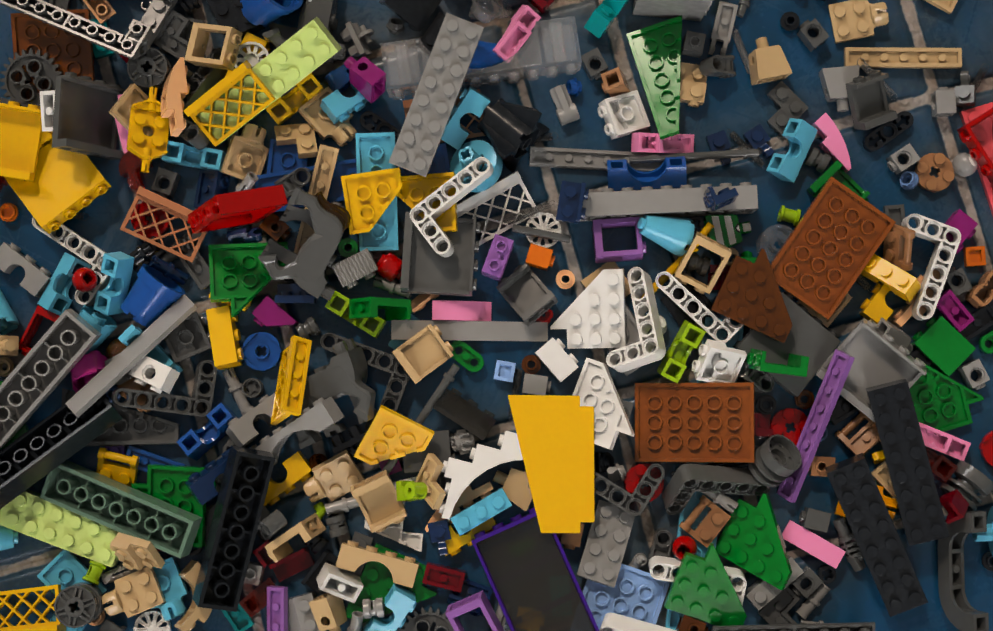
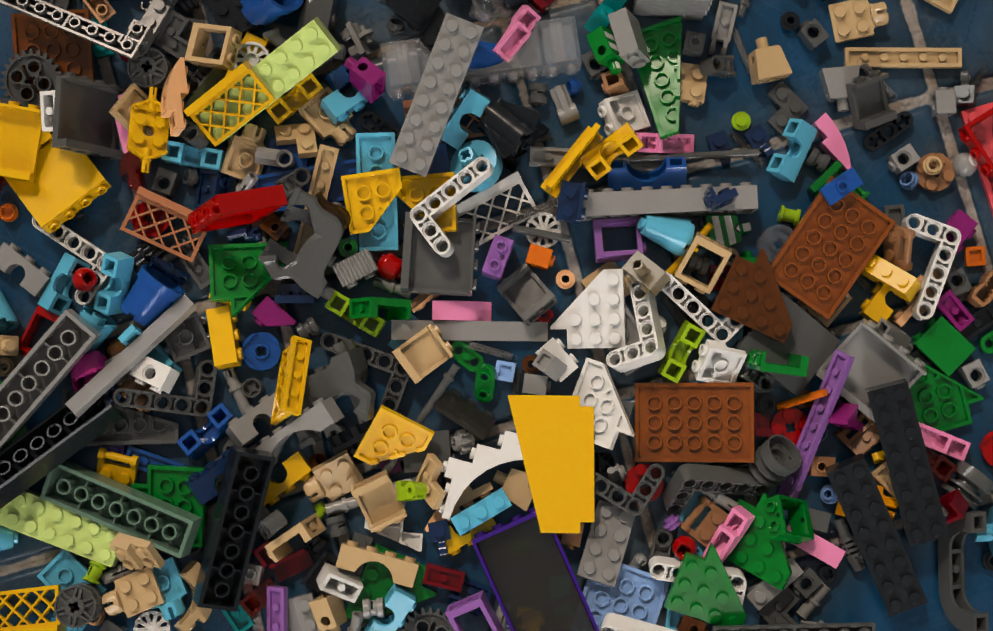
none -> dark grey plate [182,167,199,187]
none -> light grey piece [255,146,295,170]
none -> light grey piece [463,341,517,360]
none -> green plate [474,364,497,403]
none -> dark grey wheel [528,83,548,106]
none -> light grey panel [532,348,567,382]
none -> yellow fence [540,123,604,199]
none -> yellow arch [581,122,644,181]
none -> green torso [586,25,625,75]
none -> light grey brick [608,7,651,69]
none -> dark tan brick [622,250,671,297]
none -> medium lavender plate [662,514,682,532]
none -> bright pink slope [702,505,755,563]
none -> lime plate [731,111,751,131]
none -> green window [763,494,815,545]
none -> orange bar [776,388,828,411]
none -> blue plate [818,167,864,206]
none -> medium blue plate [820,484,838,504]
none -> magenta slope [829,403,863,431]
none -> tan plate [922,156,943,175]

